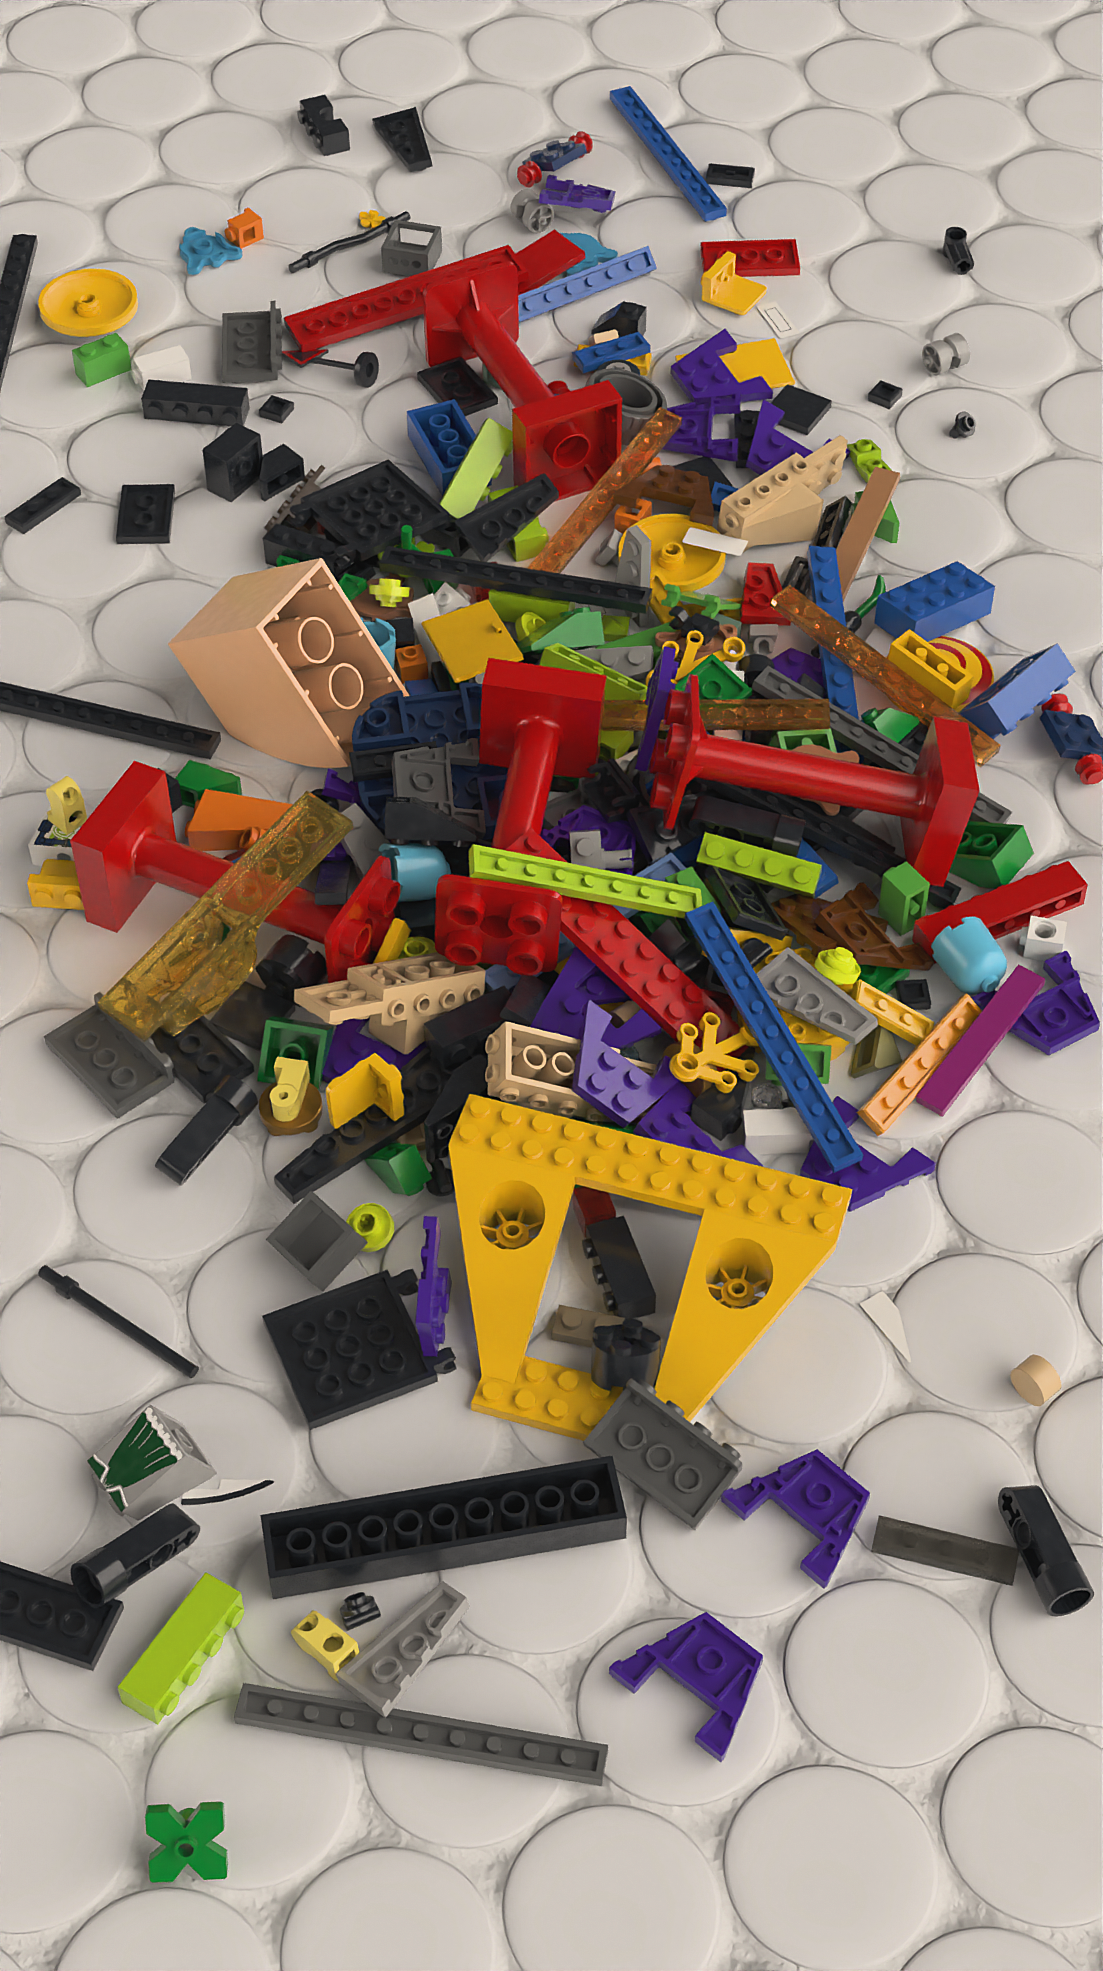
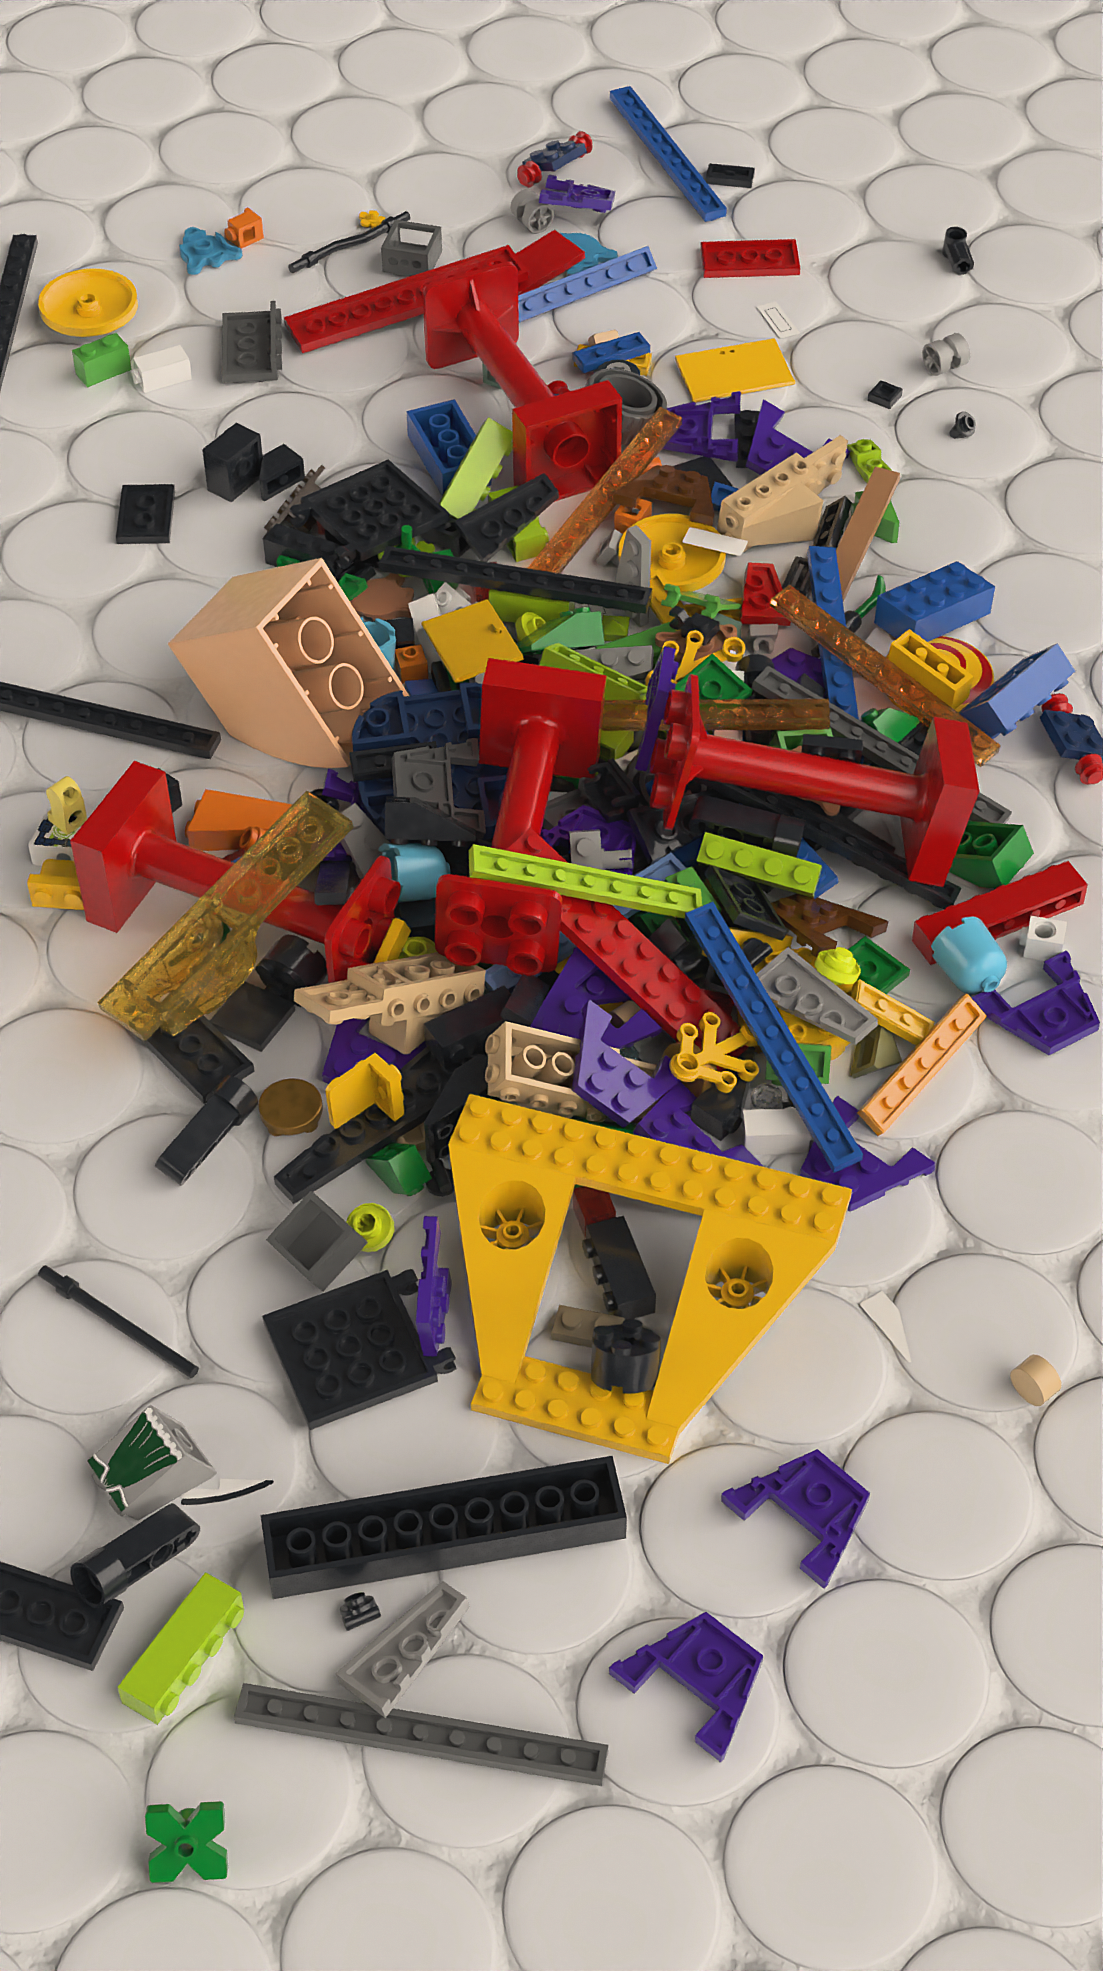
black tile [4,477,81,534] -> none
dark grey bracket [44,992,174,1119] -> none
black brick [141,379,250,426] -> none
green slope [175,759,242,808] -> none
green slope [257,1016,334,1091] -> none
black tile [259,395,294,424] -> none
light yellow leg [270,1057,310,1122] -> none
black piece [281,349,379,388] -> none
light yellow leg [291,1610,360,1684] -> none
black arch [297,94,350,156] -> none
neon yellow plate [369,578,410,607] -> none
black wing [372,107,433,172] -> none
black tile [417,356,498,416] -> none
dark grey bracket [583,1378,742,1530] -> none
black slope [591,301,647,338] -> none
dark purple wing [670,329,773,405] -> none
yellow bracket [701,251,767,315] -> none
black tile [771,384,832,435] -> none
reddish brown wing [815,882,935,971] -> none
clear smoke tile [871,1515,1019,1586] -> none
bright green brick [878,861,930,936] -> none
black tile [895,979,931,1010] -> none
magenta tile [916,964,1045,1117] -> none
black beam [998,1485,1094,1616] -> none
none -> black plate [801,734,863,764]

